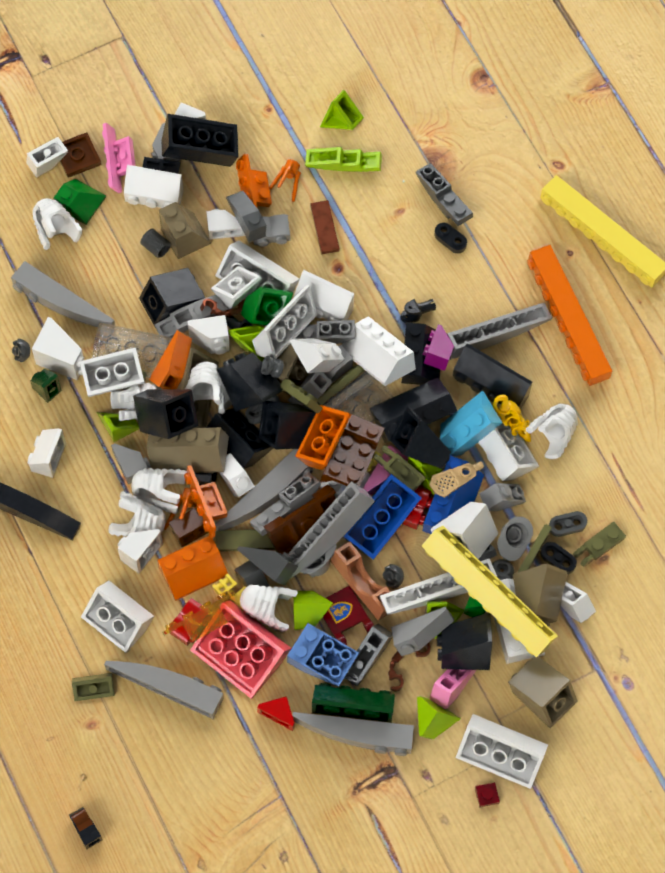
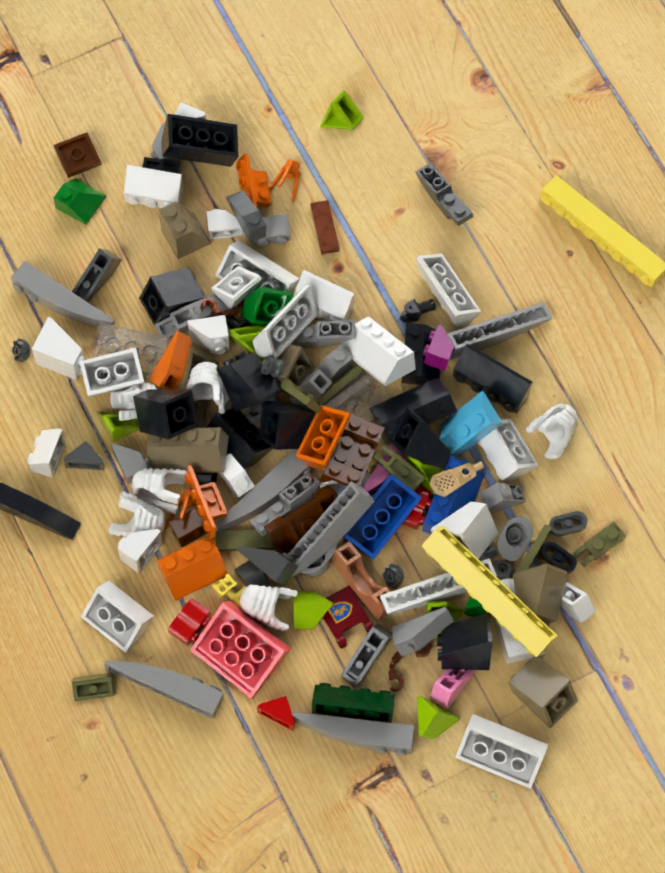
white slope [27,137,68,178] -> none
dark green slope [30,368,62,403] -> none
white hair [33,198,82,250] -> none
leg [69,807,103,849] -> none
bright pink bracket [102,123,136,193] -> none
dark grey piece [140,229,171,258] -> none
clear yellow bracket [162,591,235,643] -> none
medium blue slope [287,623,359,687] -> none
white slope [290,338,344,373] -> none
lime slope [305,147,382,172] -> none
black plate [434,223,467,253] -> none
dark red plate [475,782,500,808] -> none
yellow animal [493,395,531,442] -> none
orange brick [527,245,612,386] -> none
none -> dark grey slope [64,441,104,471]
none -> dark grey slope [72,248,122,302]
none -> white slope [416,254,481,327]

